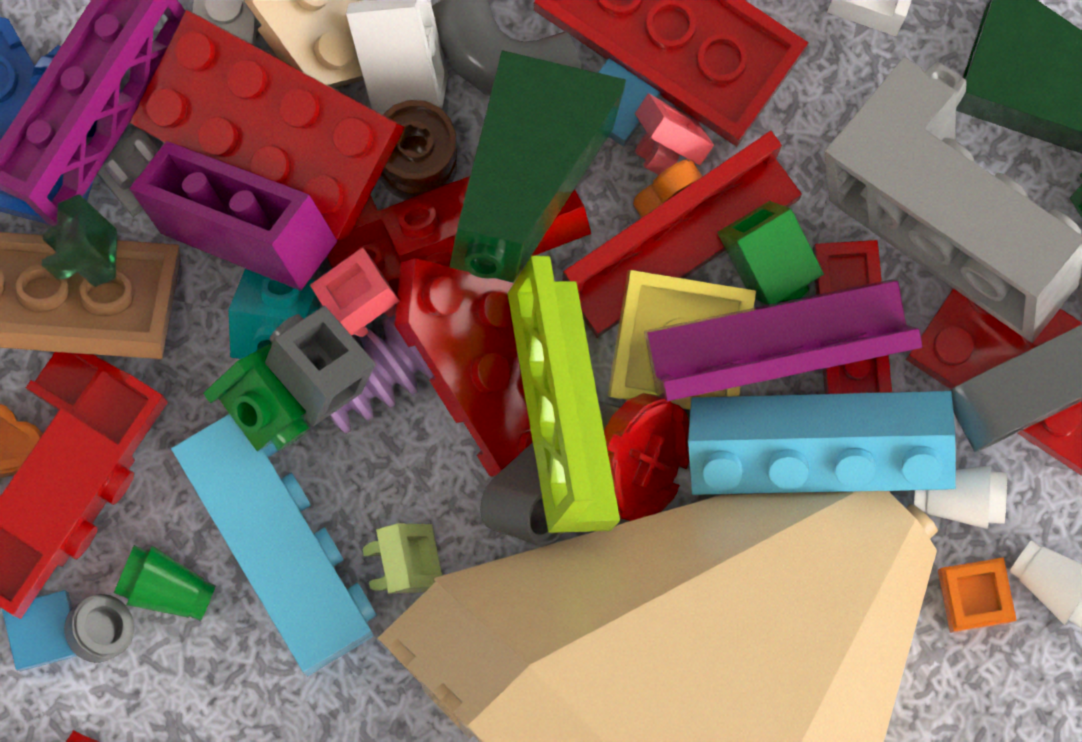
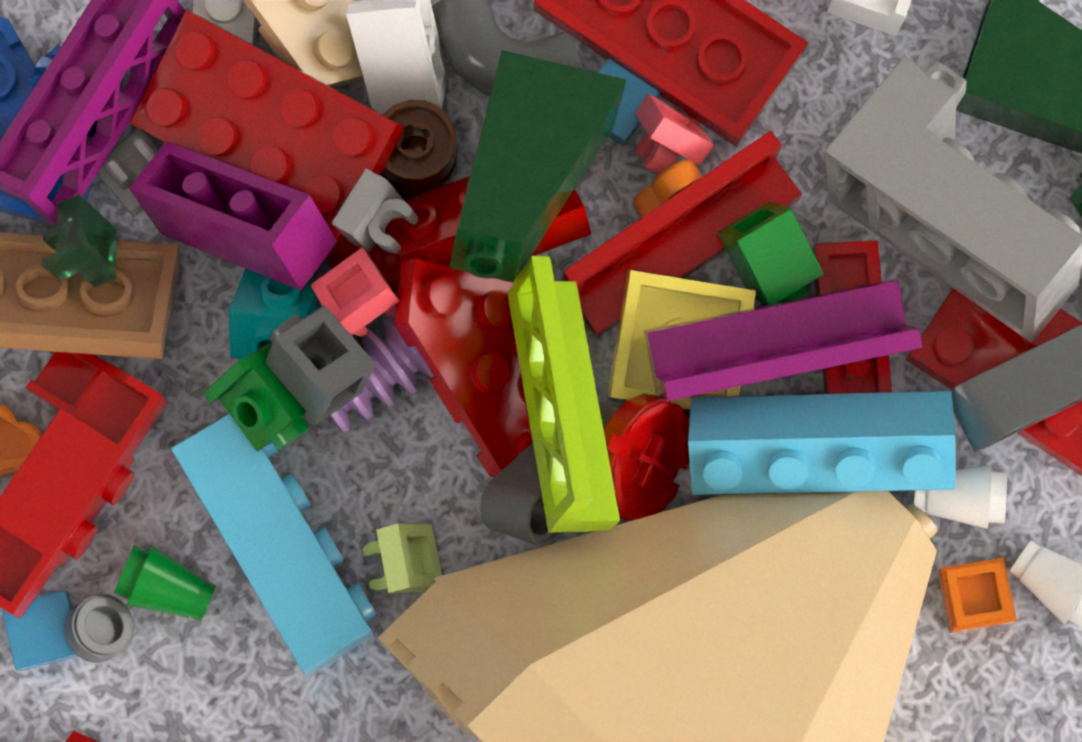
none -> light grey tile [332,168,419,254]

